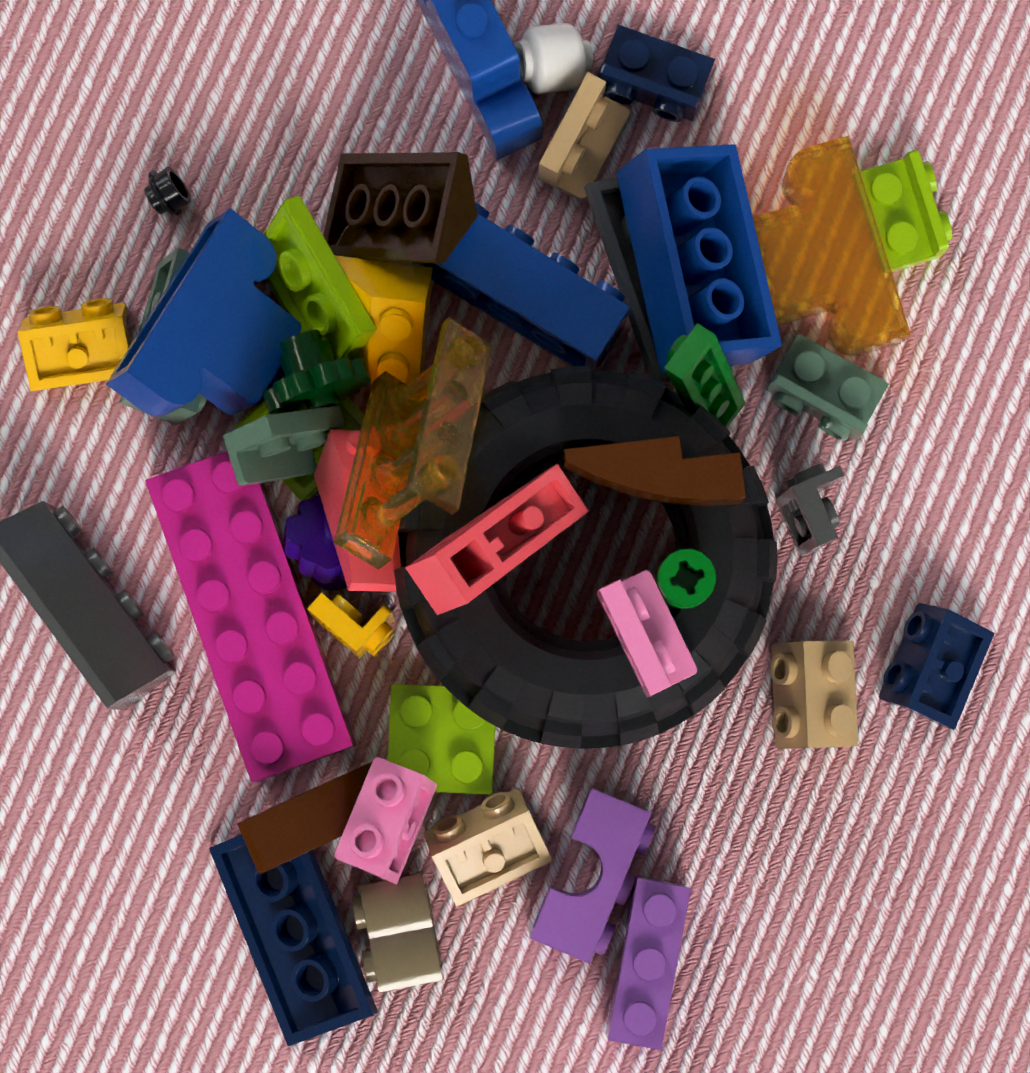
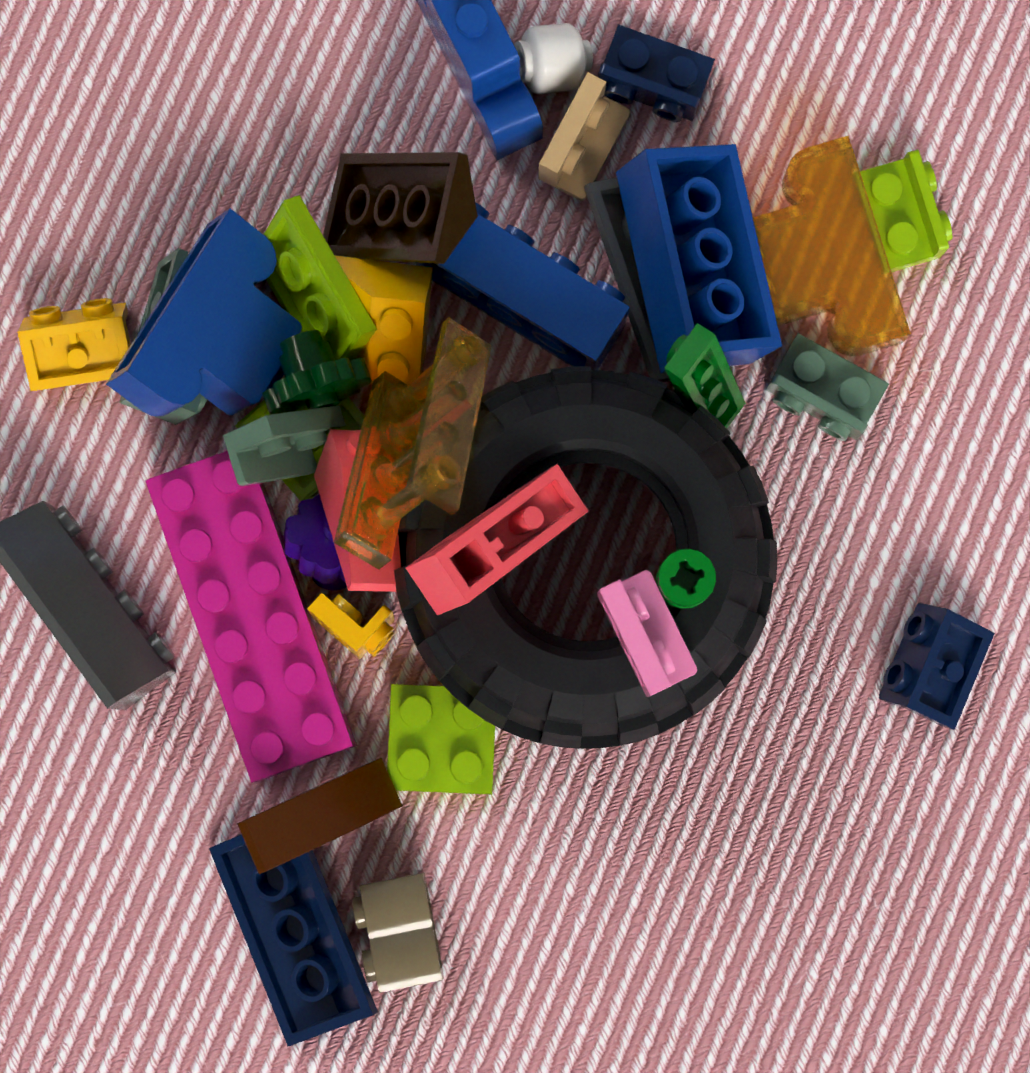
black plate [144,167,191,216] -> none
bright pink bracket [335,757,437,885] -> none
tan bracket [424,788,553,907] -> none
medium lavender arch [530,787,656,964] -> none
reddish brown slope [563,436,746,506] -> none
medium lavender arch [606,875,691,1051] -> none
tan bracket [770,641,858,749] -> none
dark grey bracket [775,463,845,557] -> none

